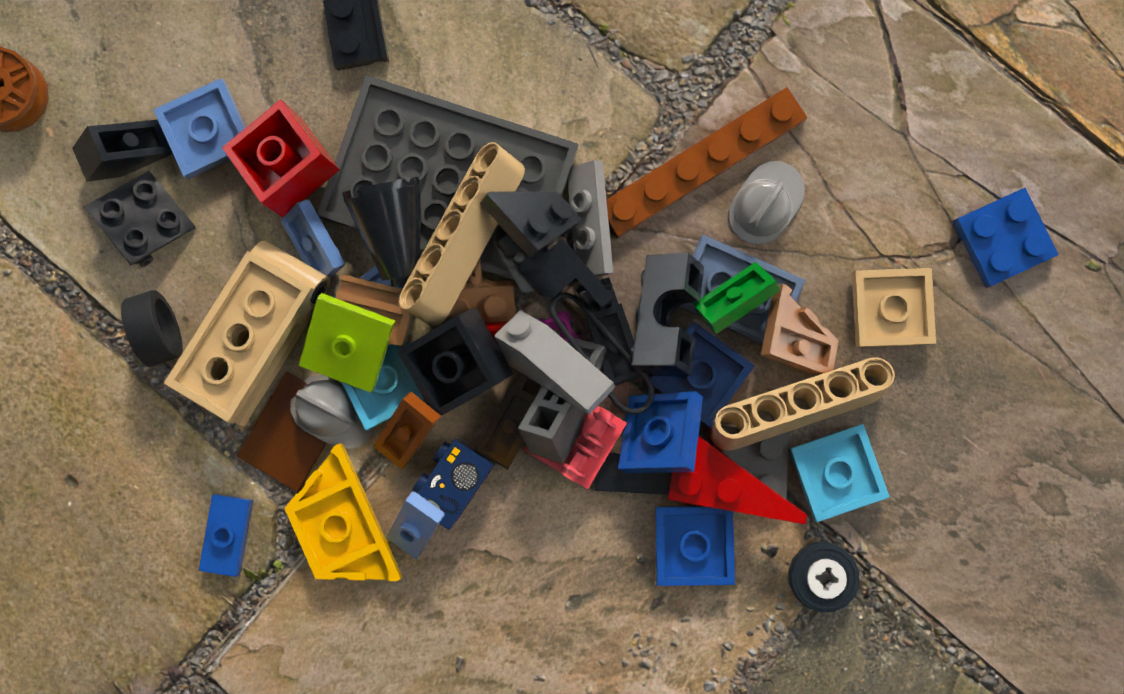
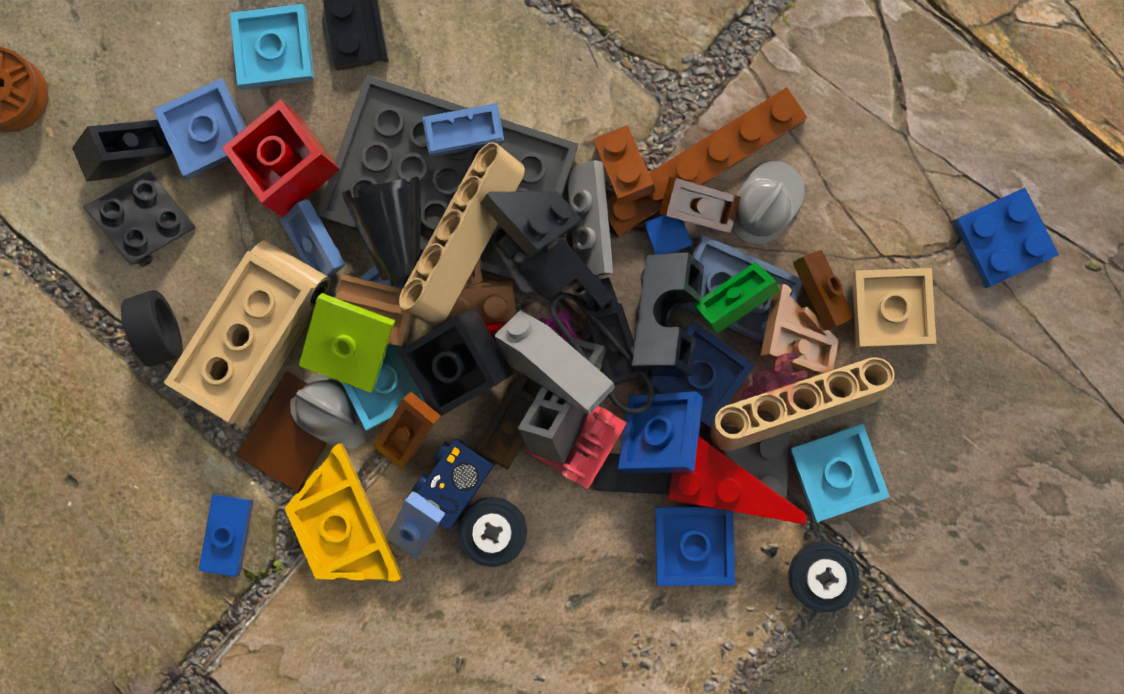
none -> medium azure plate [230,4,315,90]
none -> medium blue plate [422,103,505,157]
none -> black wheel [458,497,527,567]
none -> dark orange plate [593,125,656,206]
none -> blue tile [644,216,692,255]
none -> plate [659,177,741,233]
none -> clear pink plate [741,352,808,400]
none -> reddish brown plate [793,250,854,331]

